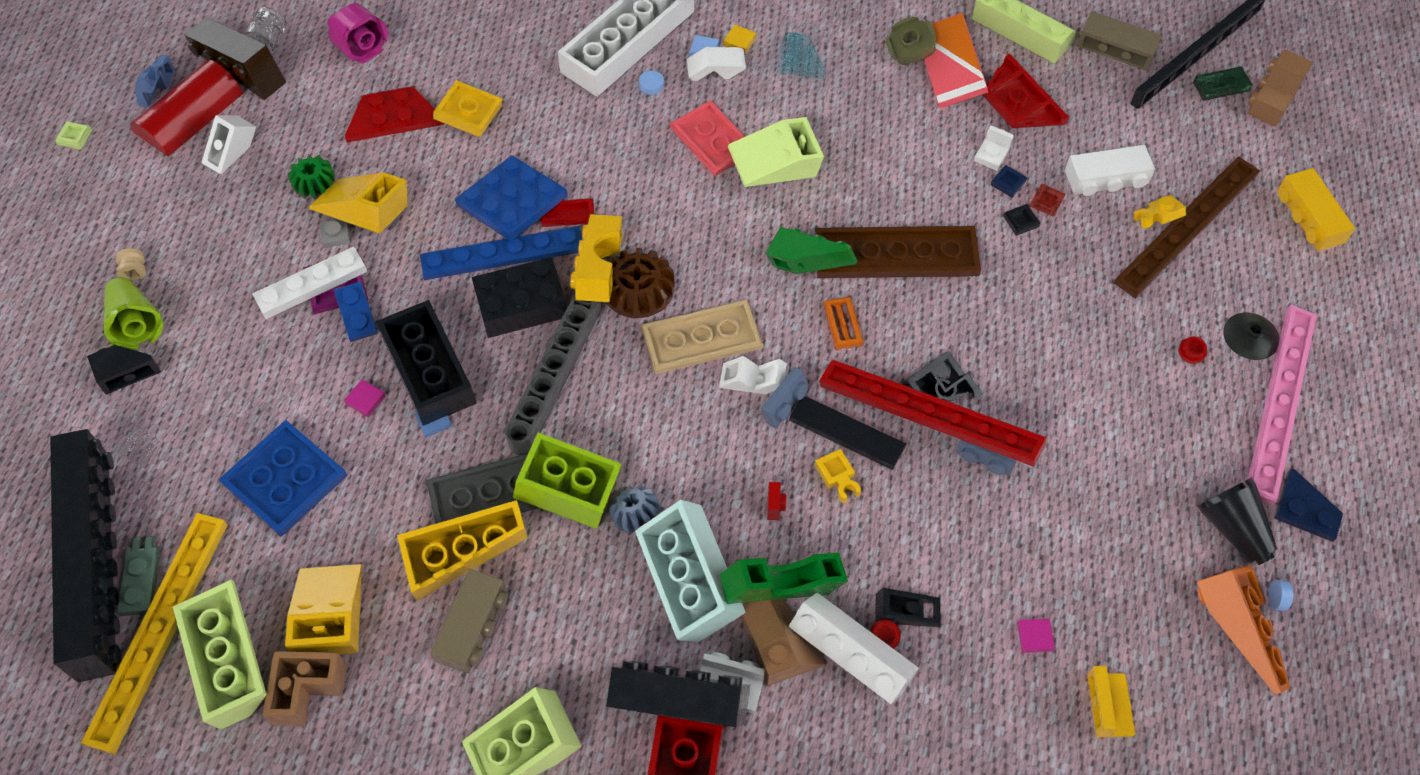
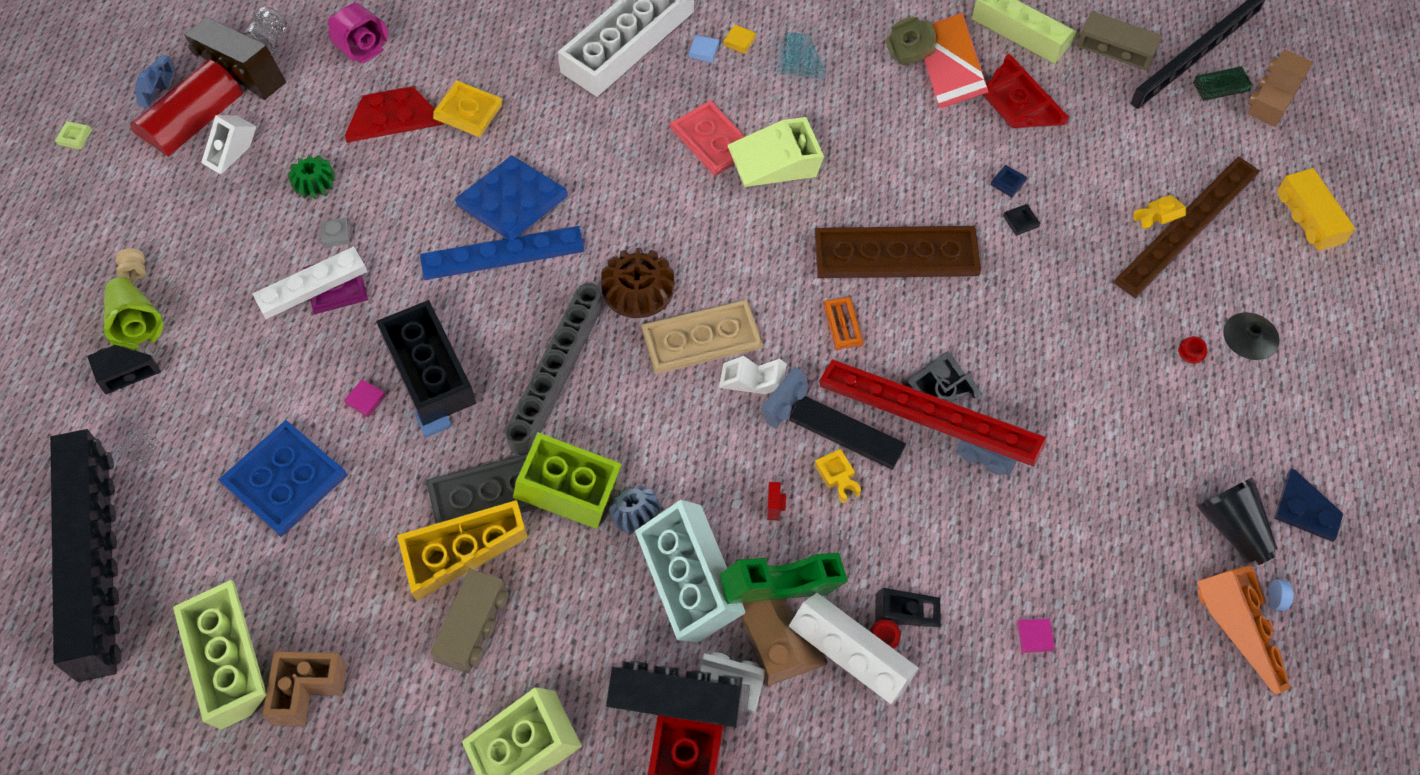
yellow plate [81,513,228,755] -> none
sand green hinge [118,536,160,616] -> none
yellow slope [285,564,362,655] -> none
yellow slope [309,172,408,234] -> none
blue plate [334,281,378,342] -> none
black brick [471,257,567,338] -> none
red tile [541,198,594,227] -> none
yellow arch [570,214,623,302] -> none
light blue tile [639,70,664,95] -> none
white slope [687,47,746,81] -> none
green slope [765,227,857,274] -> none
white bracket [974,126,1014,171] -> none
clear red tile [1030,183,1066,217] -> none
white brick [1065,145,1155,196] -> none
yellow panel [1087,666,1135,737] -> none
bright pink tile [1246,305,1317,505] -> none

